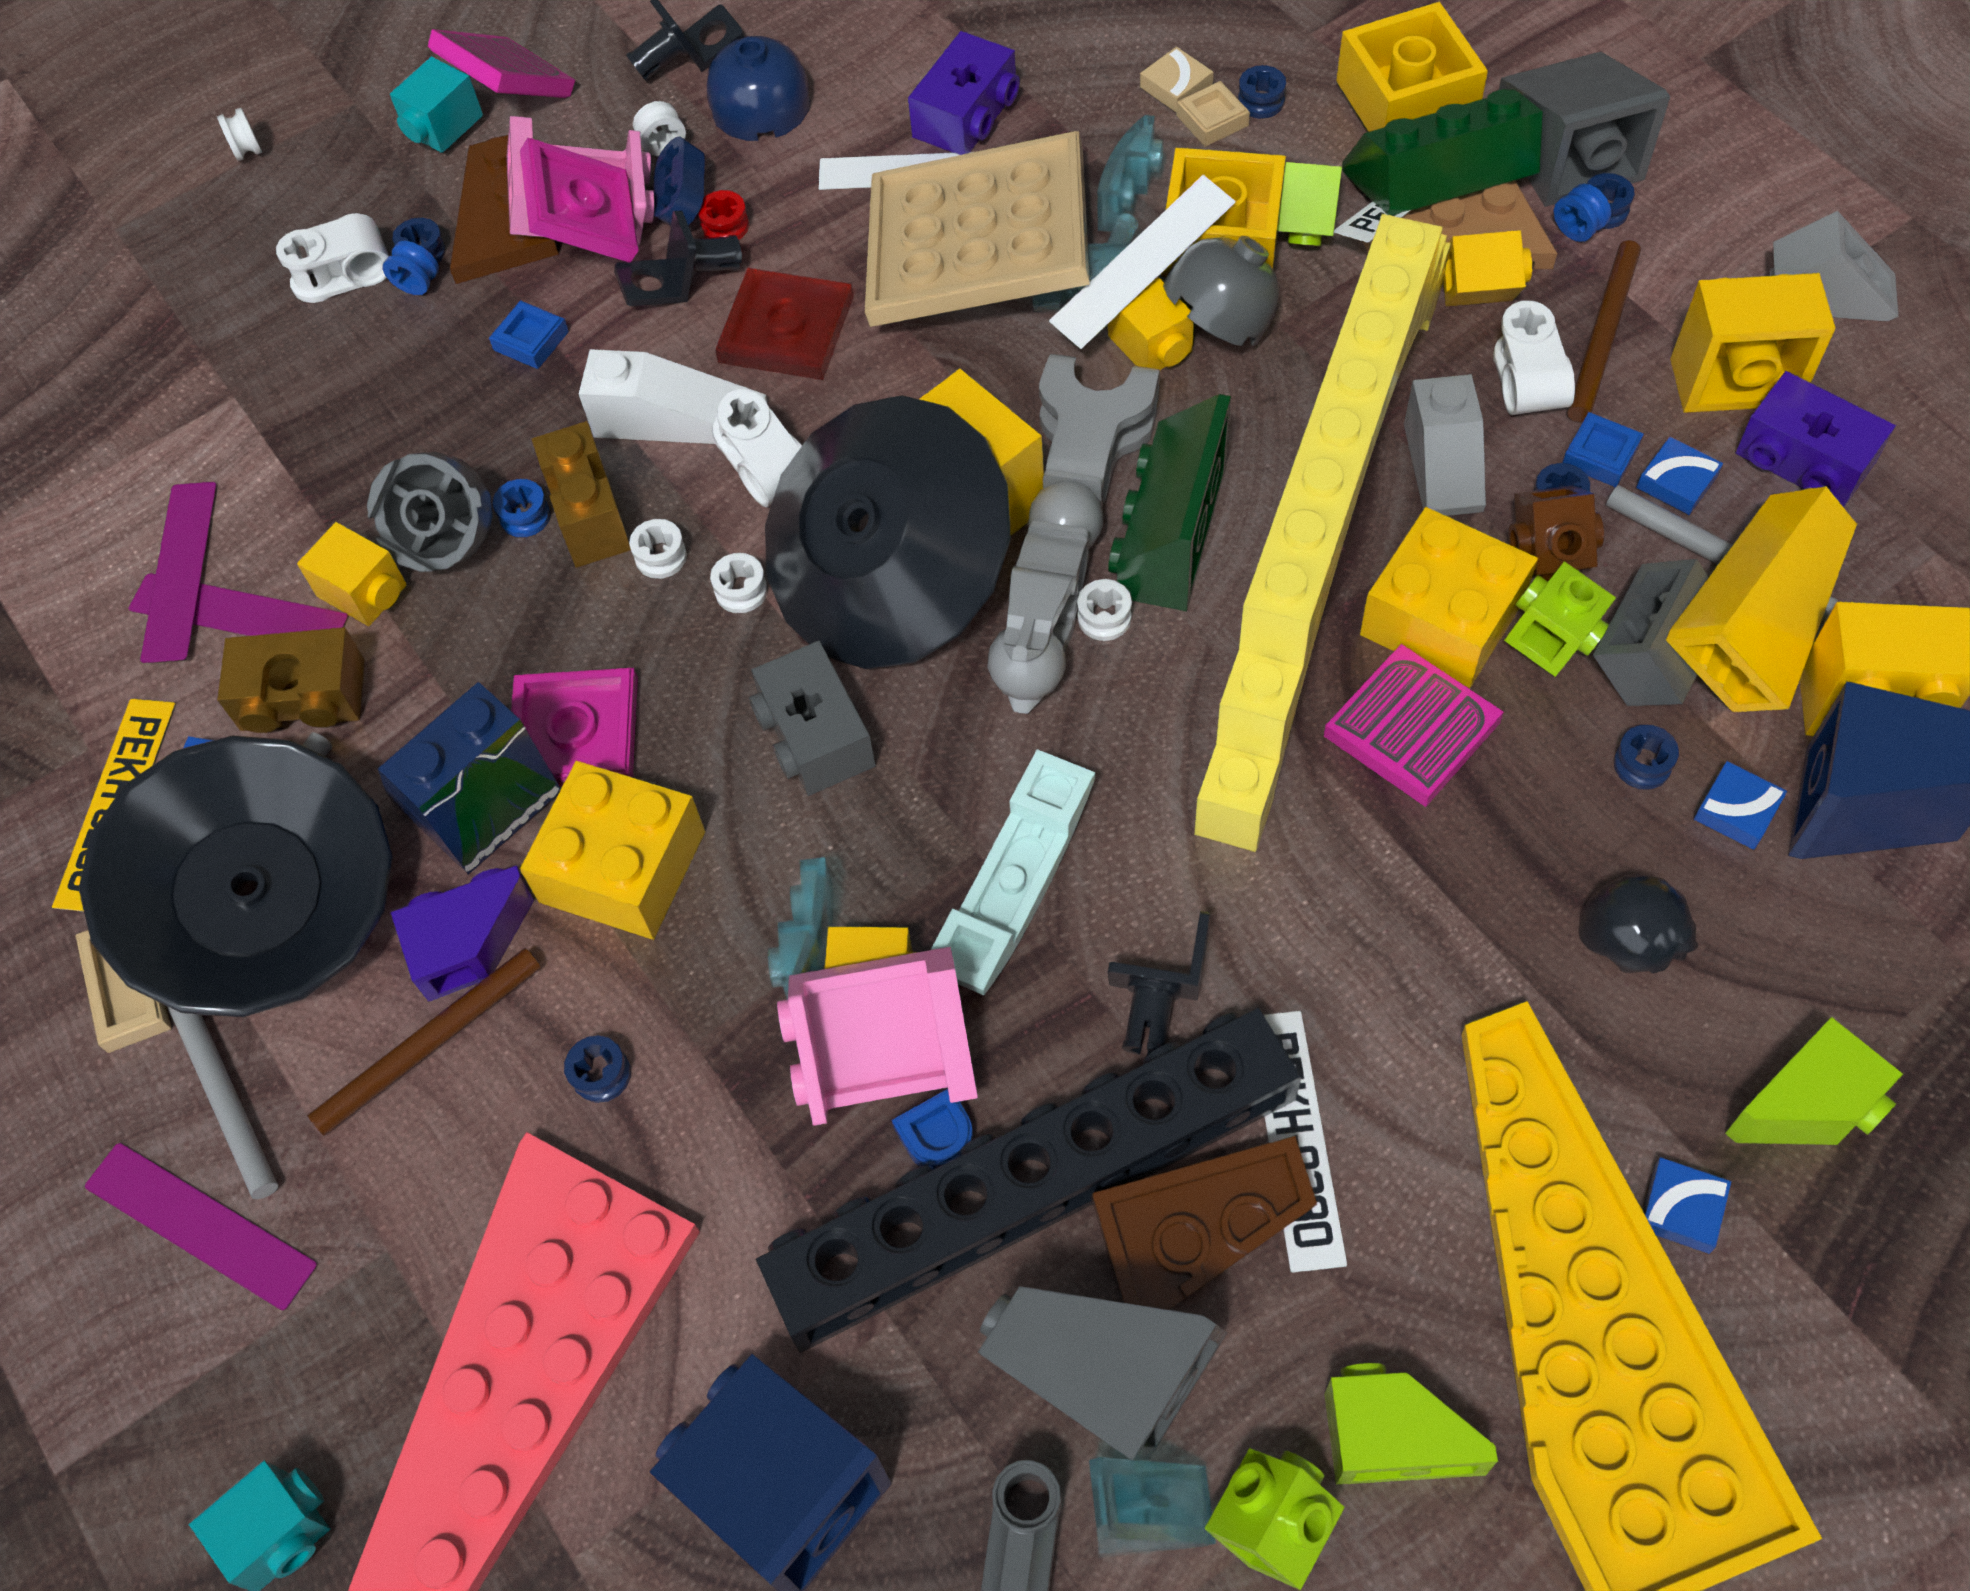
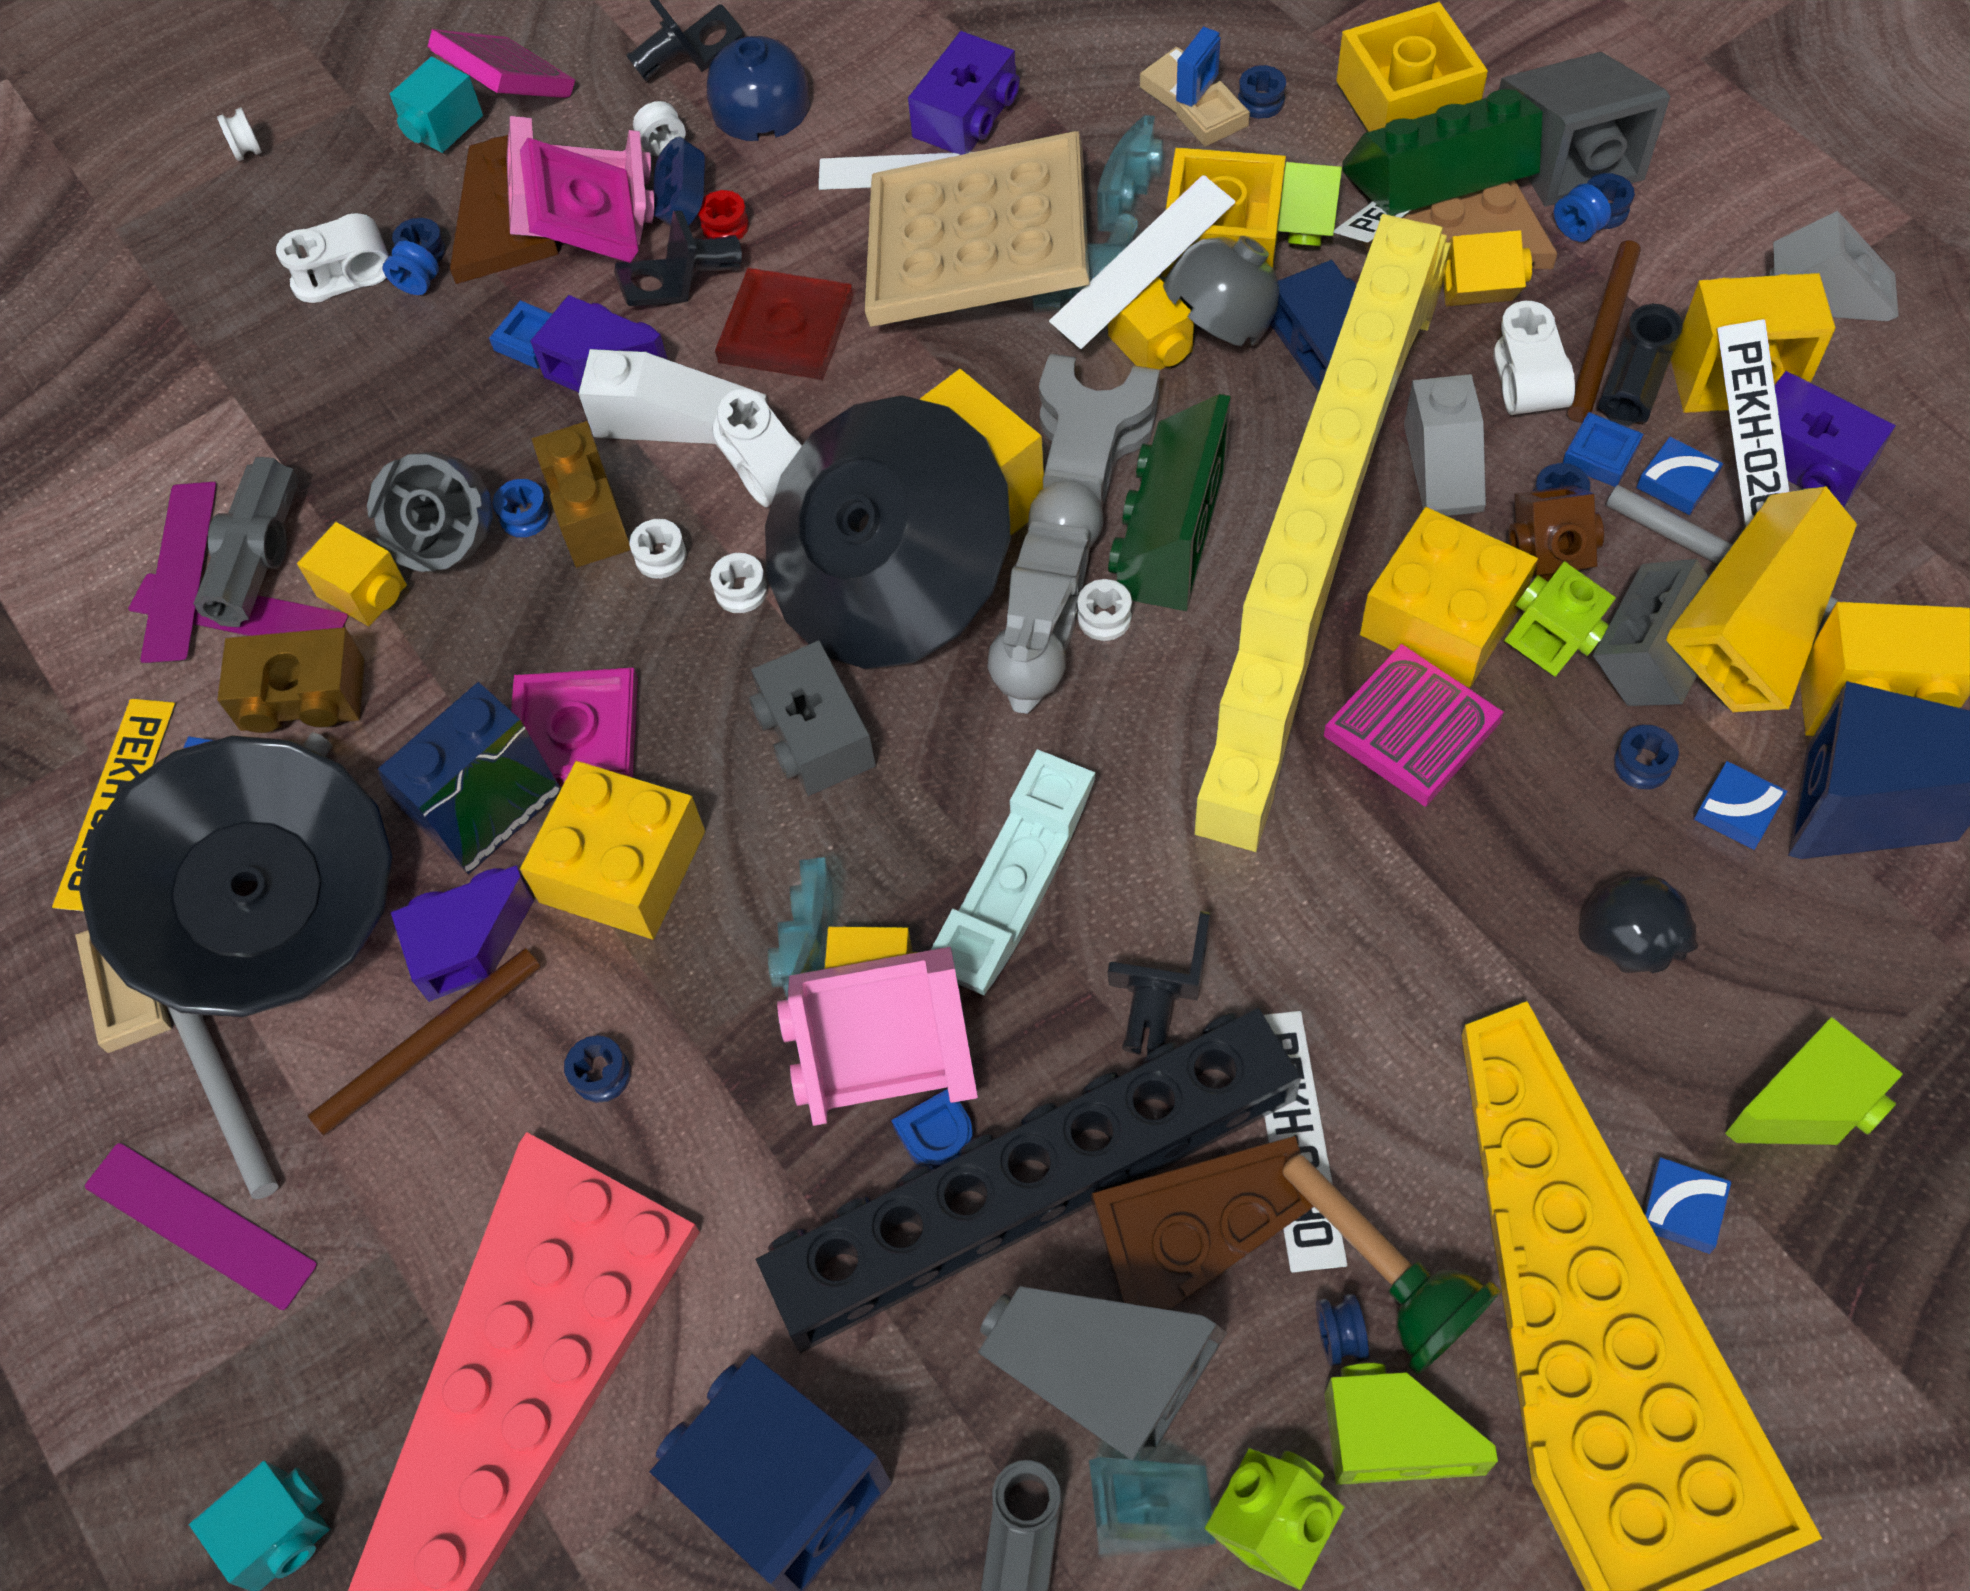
none -> dark grey piece [193,457,300,627]
none -> dark purple slope [530,295,668,393]
none -> blue tile [1176,26,1221,107]
none -> dark blue slope [1270,259,1357,393]
none -> dark green piece [1282,1154,1501,1375]
none -> dark blue bush [1316,1293,1369,1367]
none -> black piece [1598,303,1683,426]
none -> white sticker [1717,319,1789,527]

